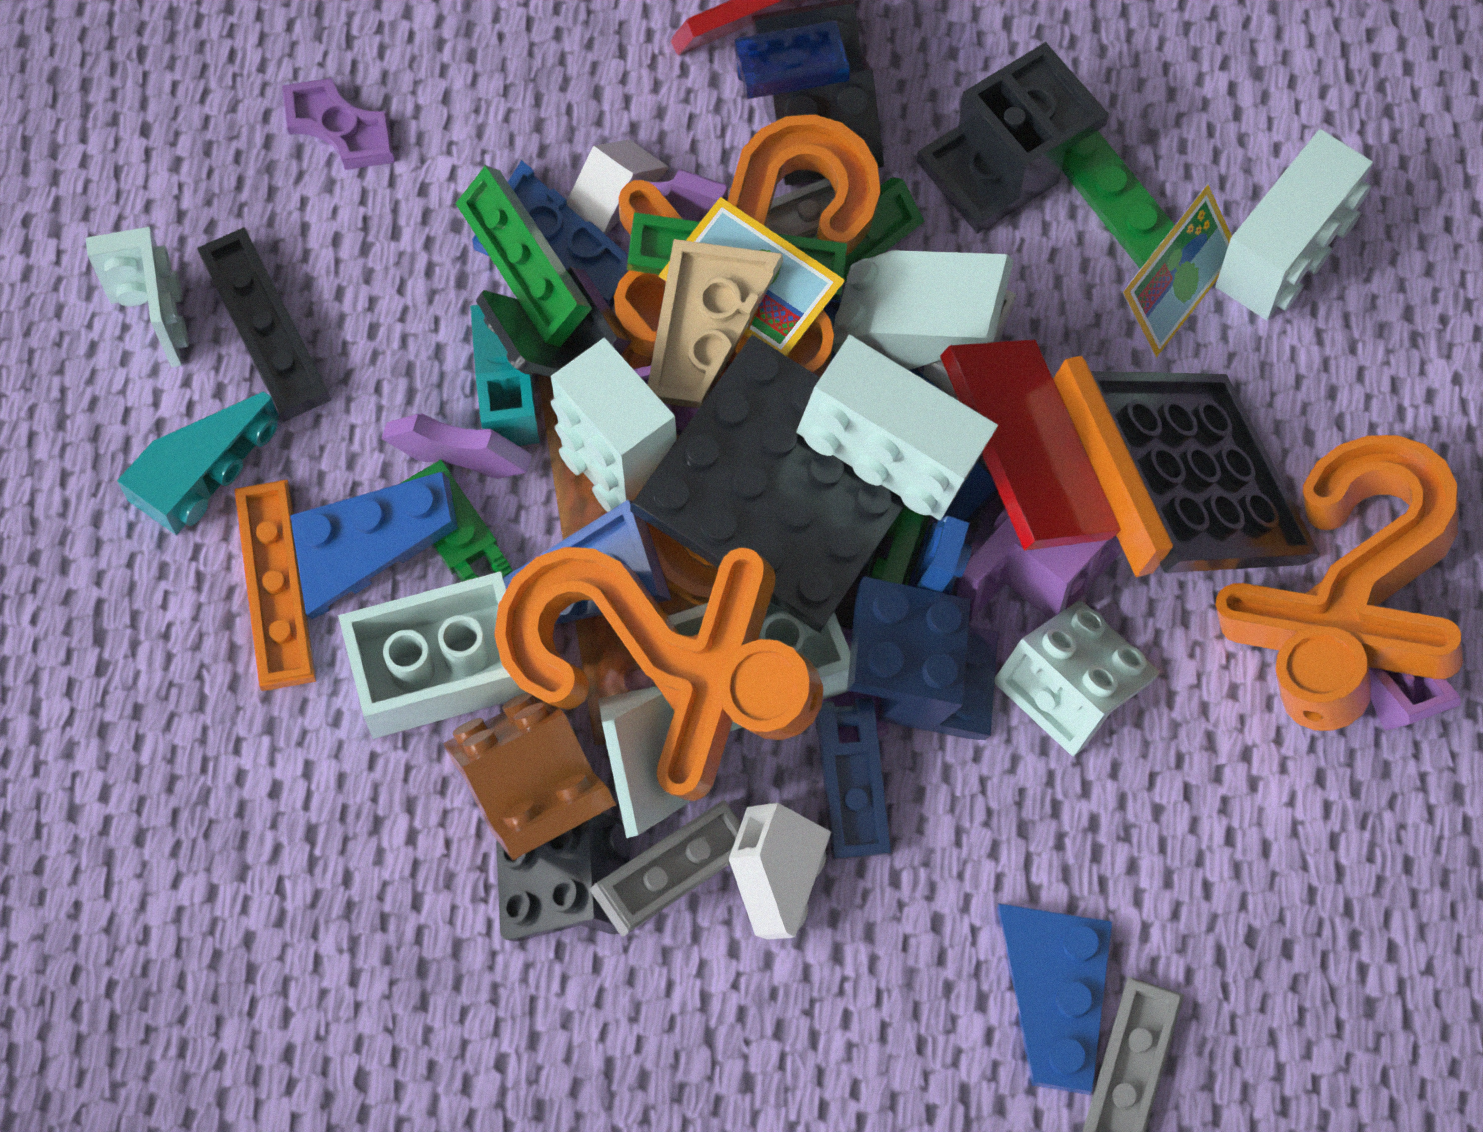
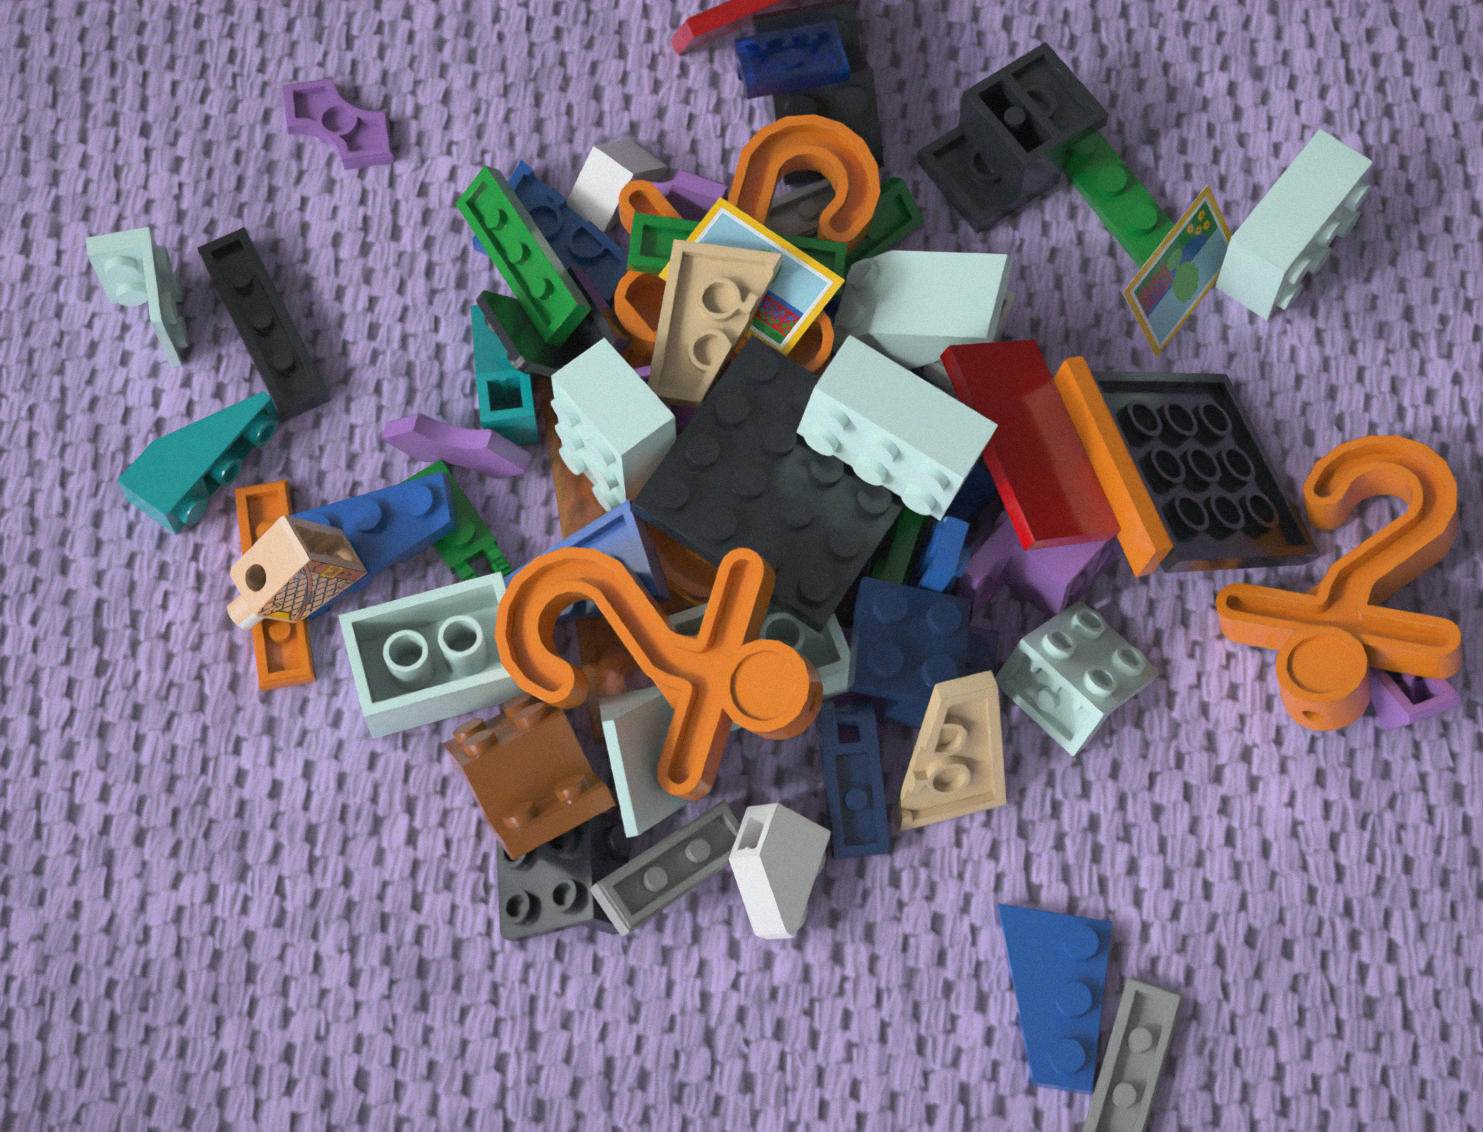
none -> light nougat torso [227,515,367,631]
none -> tan wing [894,670,1007,832]

